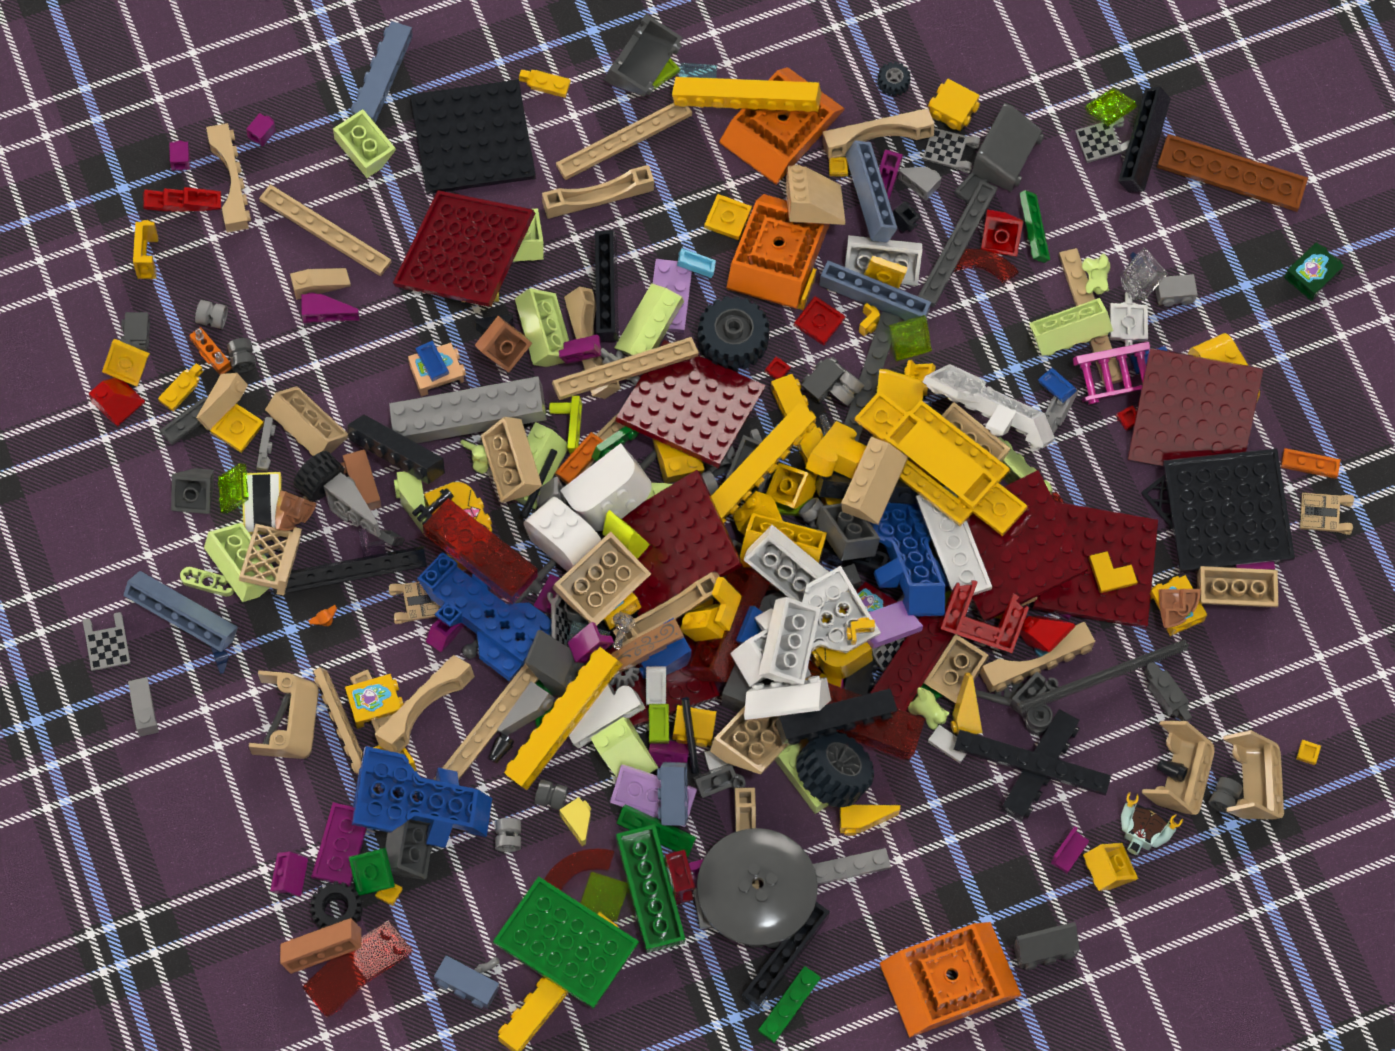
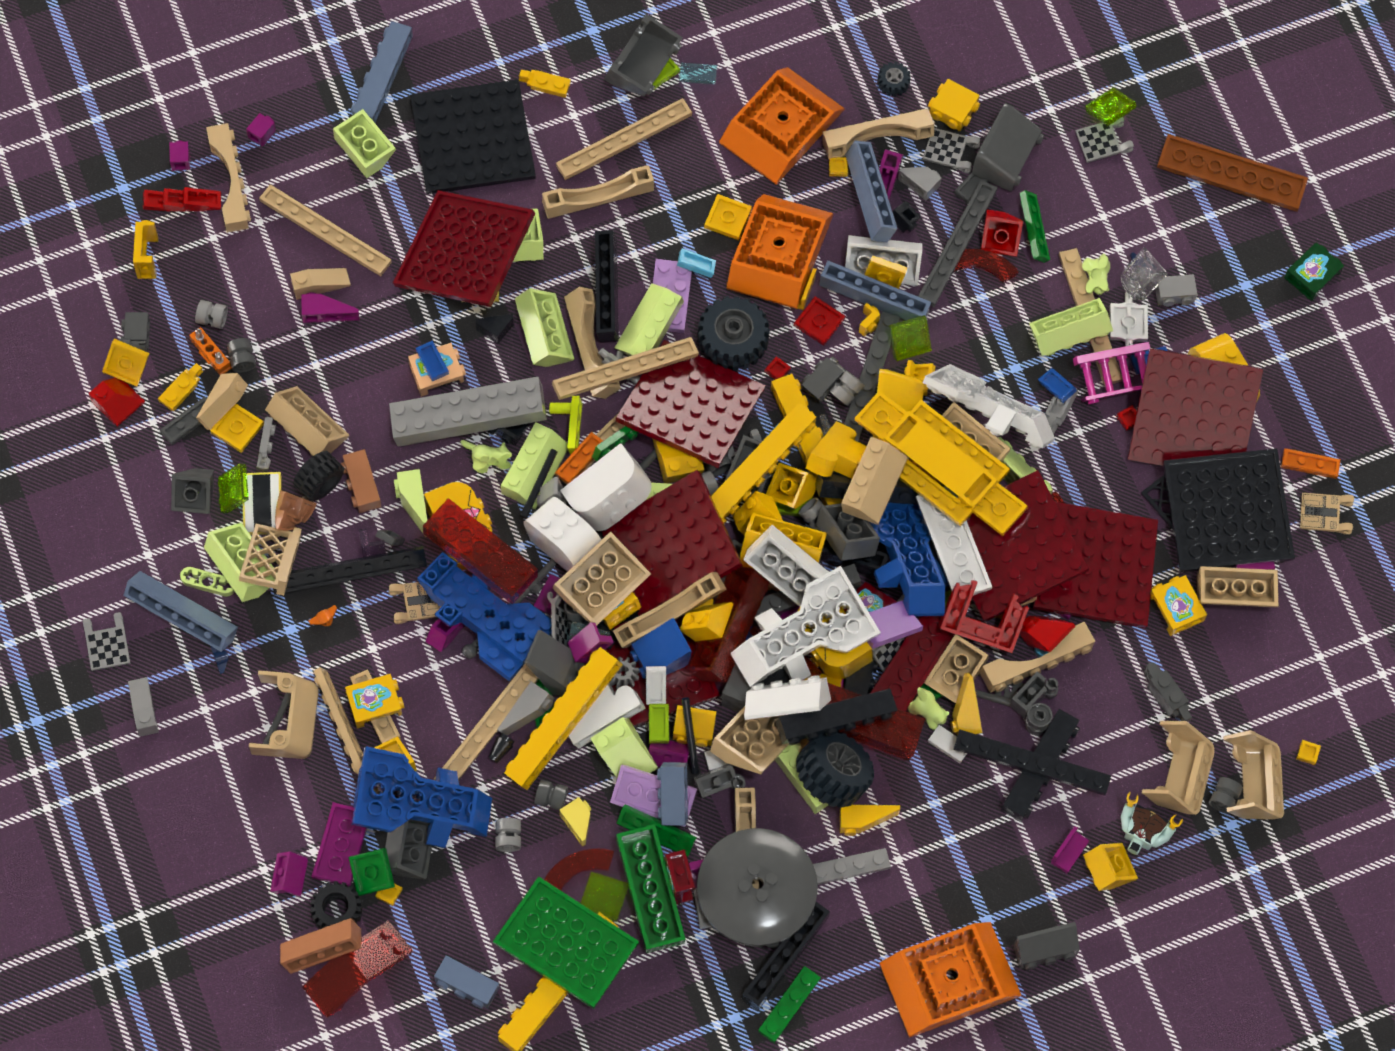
light grey wedge [324,472,381,537] -> none
black brick [347,414,445,484] -> none
tan arch [375,655,475,753] -> none
black hinge [412,488,454,527] -> none
light grey piece [474,957,500,973] -> none
nougat brick [475,316,532,373] -> none
tan slope [481,417,542,503] -> none
magenta panel [559,335,601,364] -> none
neon yellow slope [602,510,650,559] -> none
medium nougat slope [610,619,684,675] -> none
clear bar [613,612,635,649] -> none
yellow brick [672,77,822,112] -> none
yellow tile [712,577,742,631] -> none
blue tile [736,606,763,644] -> none
white slope [759,597,821,685] -> none
tan slope [786,165,845,225] -> none
yellow bracket [846,617,875,645] -> none
dark grey axle [1016,639,1189,714] -> none
yellow tile [1088,551,1138,593] -> none
black brick [1118,87,1171,193] -> none
black cone [1157,759,1188,782] -> none
nougat brick [1159,589,1201,628] -> none

